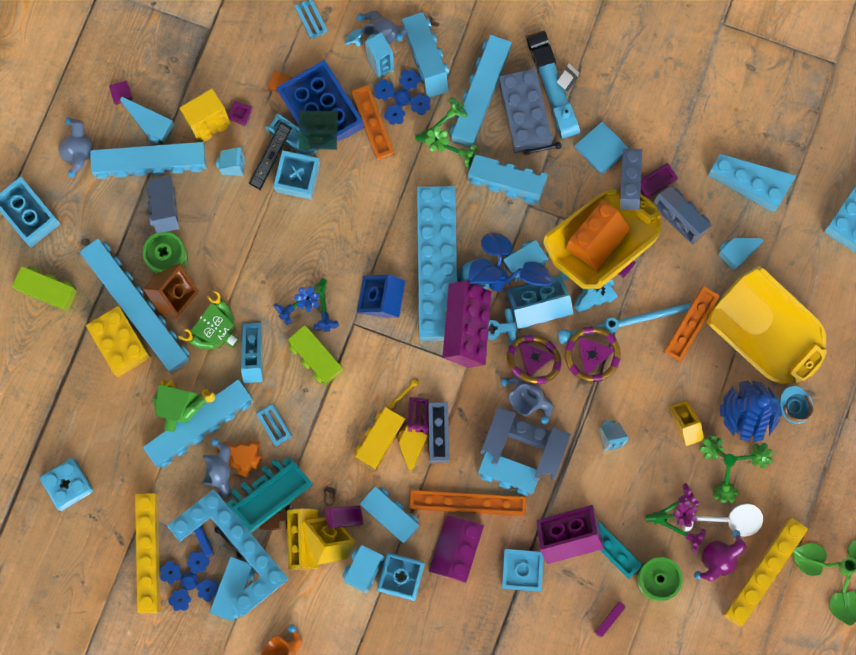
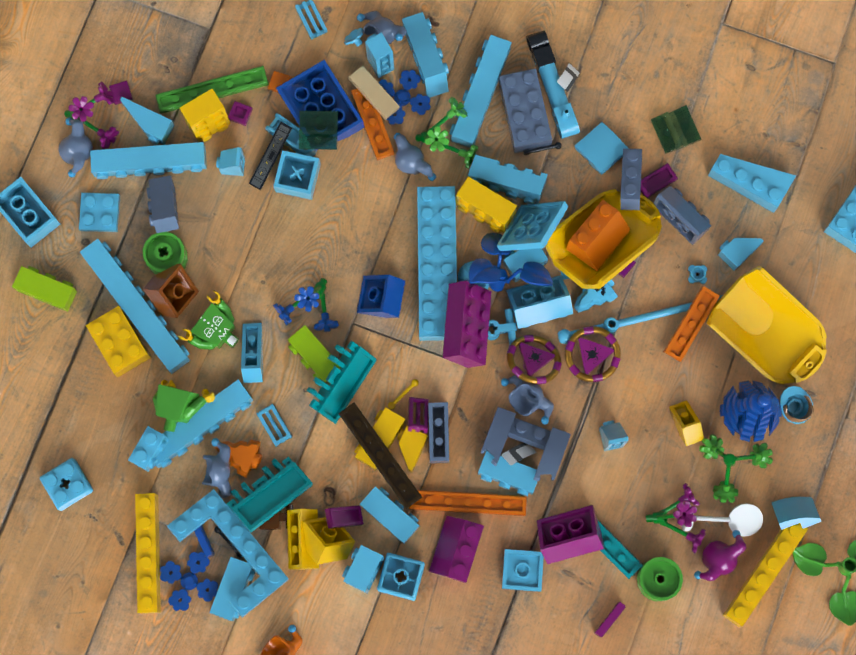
none -> magenta plant [64,82,119,149]
none -> medium azure plate [79,193,120,232]
none -> medium azure brick [128,426,168,472]
none -> bright green tile [155,66,269,114]
none -> teal hinge [307,340,377,424]
none -> dark brown tile [338,402,422,509]
none -> tan tile [348,66,400,120]
none -> sand blue piece [394,133,436,181]
none -> yellow brick [456,176,517,233]
none -> medium azure plate [497,201,569,251]
none -> white sticker [501,443,537,465]
none -> clear green slope [651,105,702,154]
none -> medium azure plate [688,265,707,284]
none -> medium azure slope [771,497,822,530]

